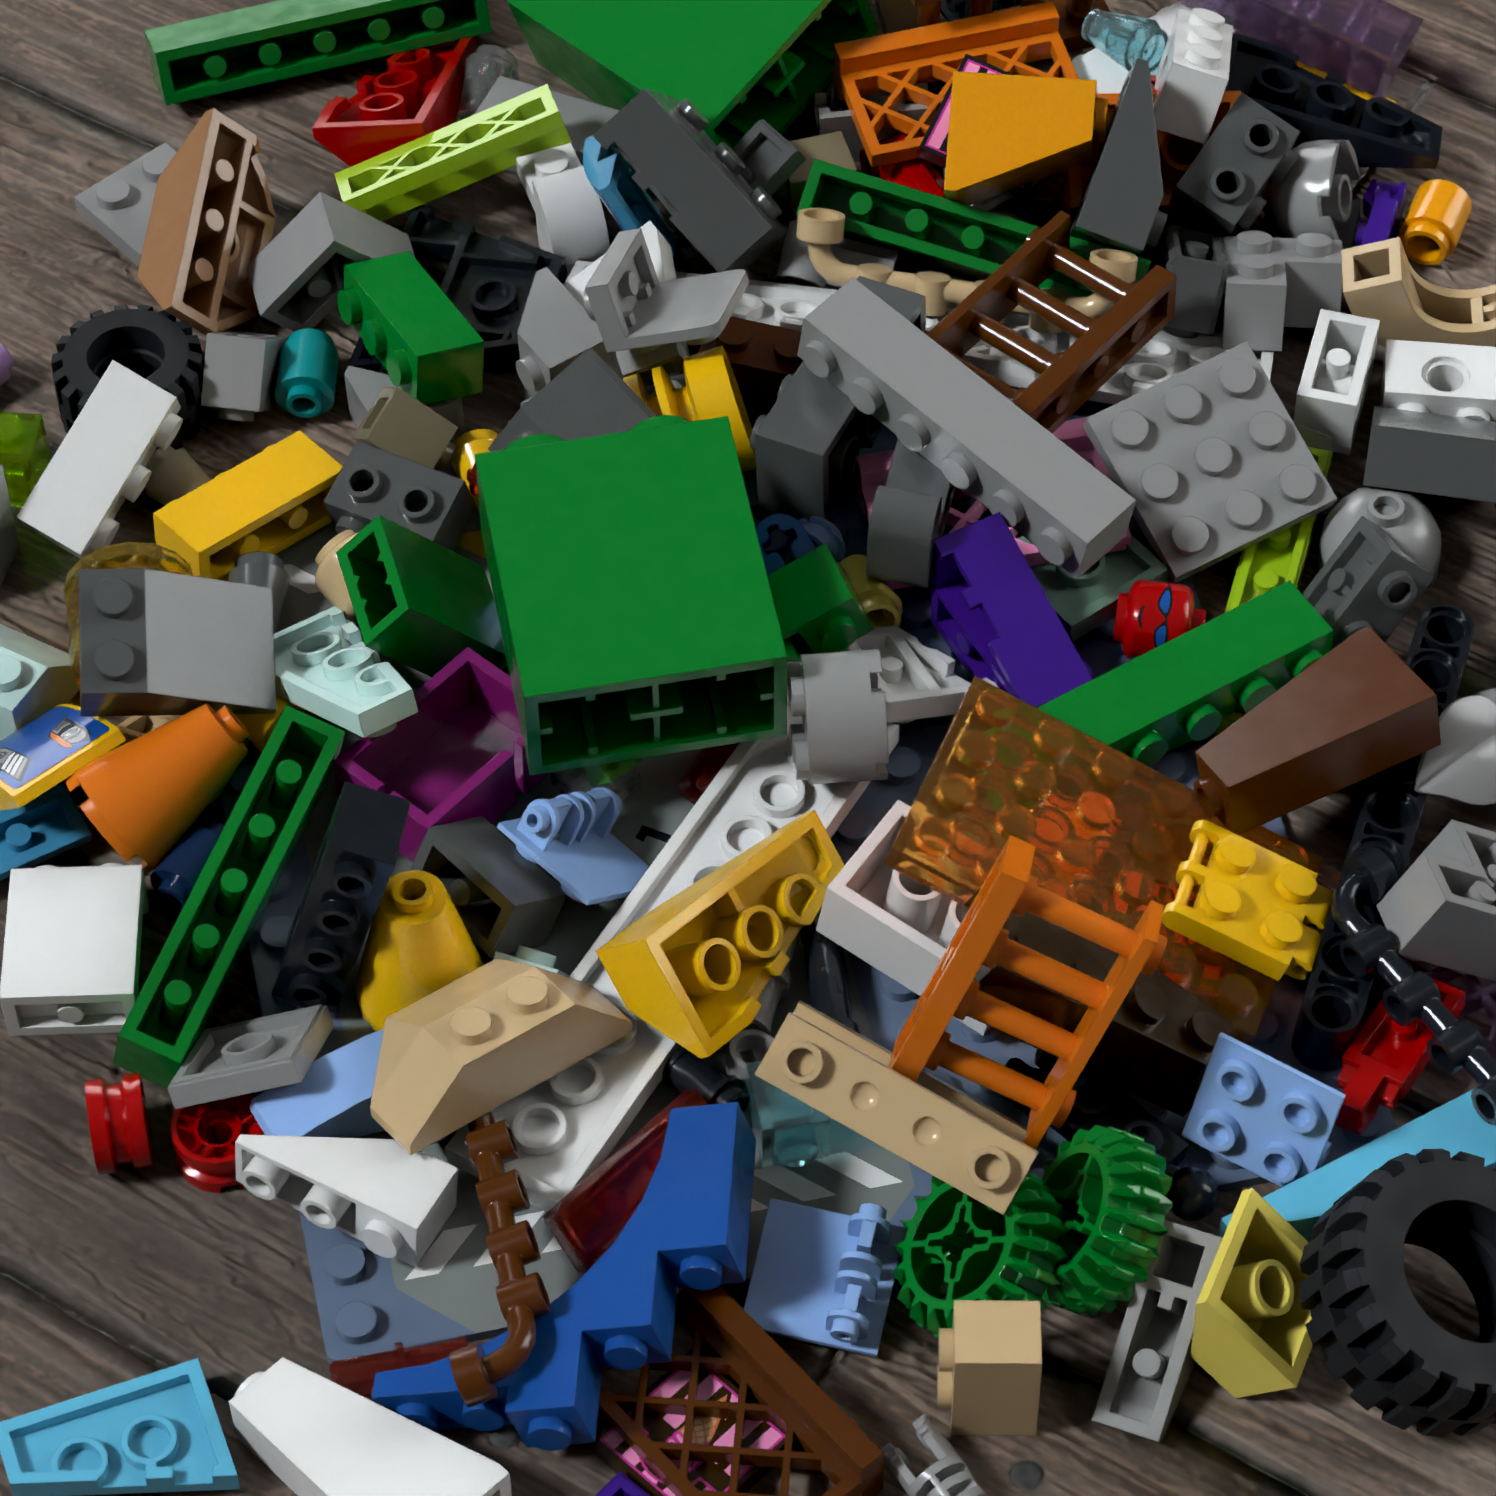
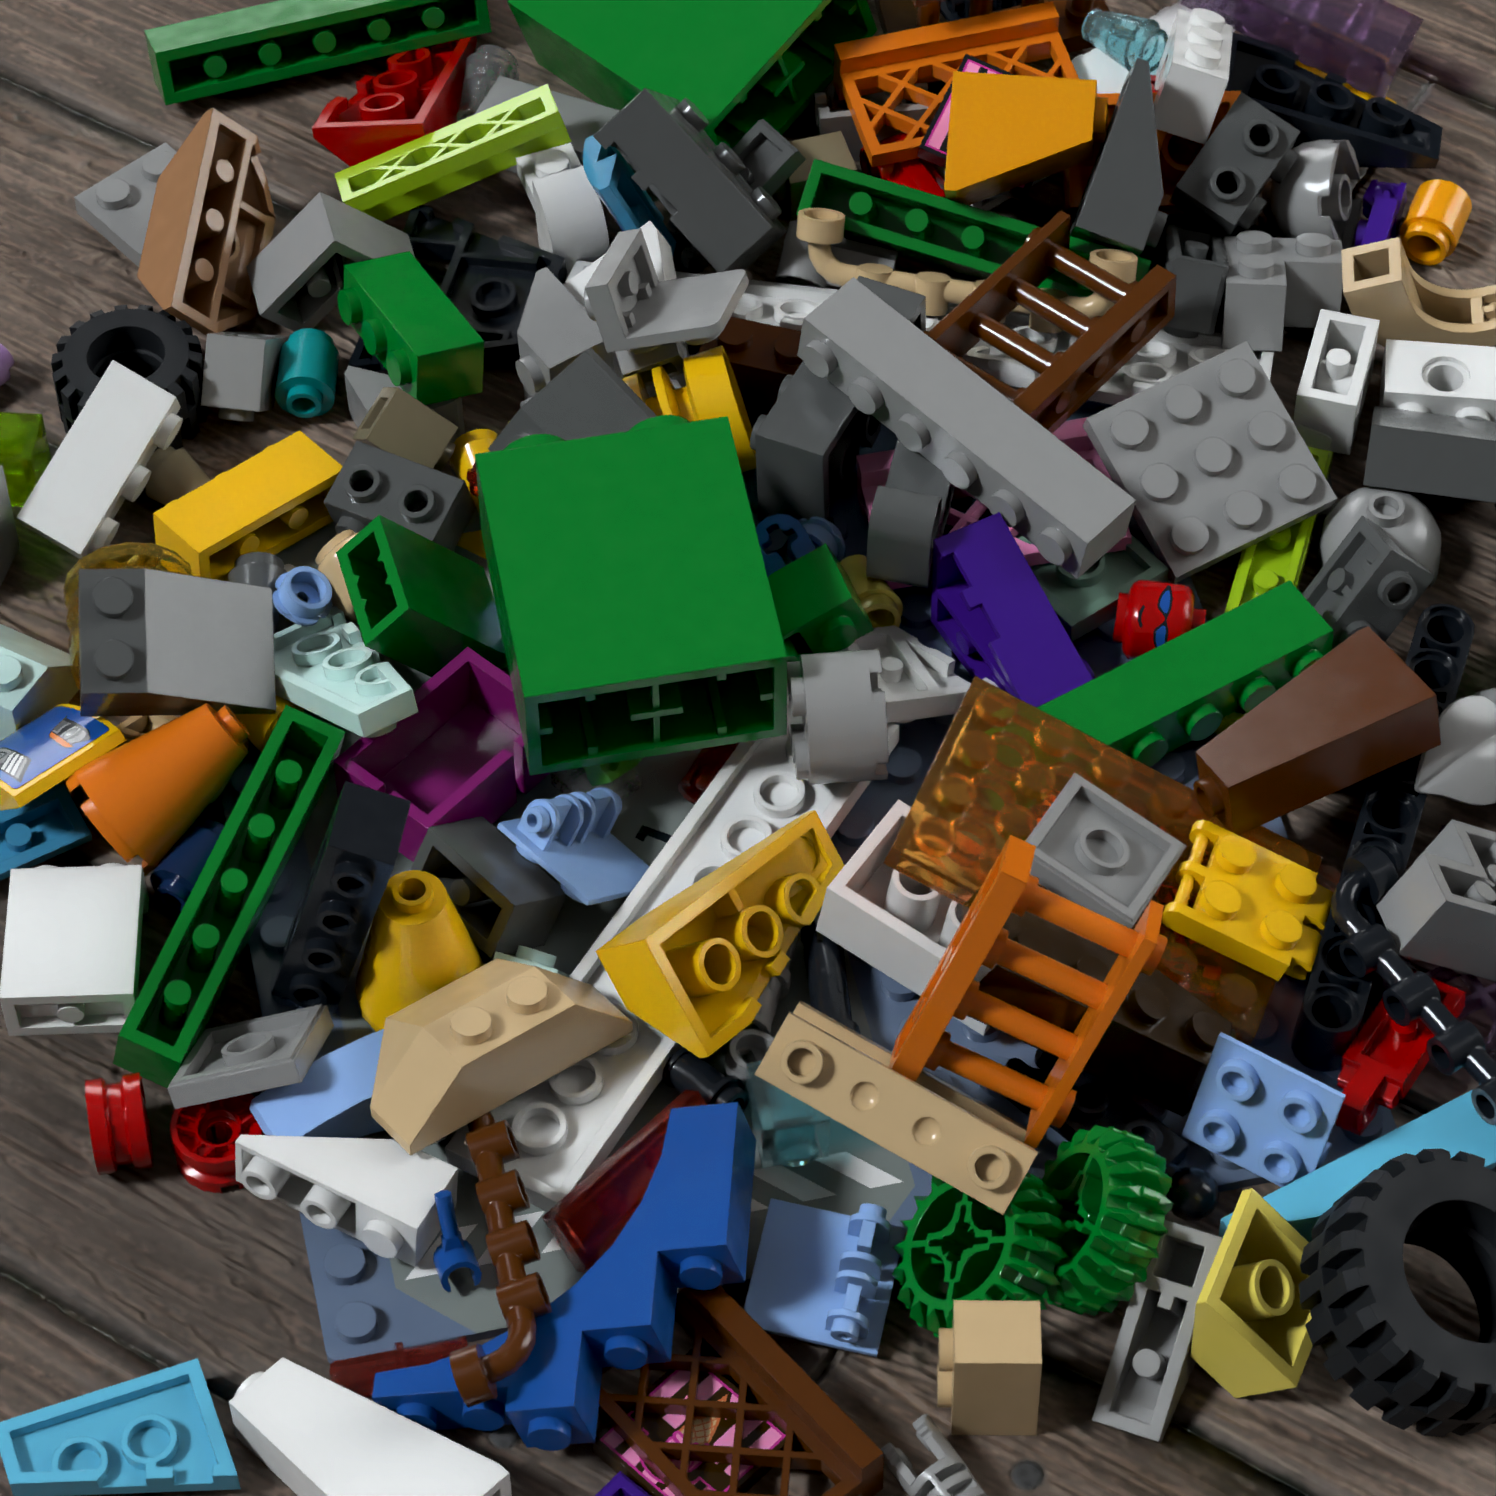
none -> light blue plate [272,566,332,626]
none -> blue hand [433,1190,482,1292]
none -> light grey tile [1025,773,1187,929]

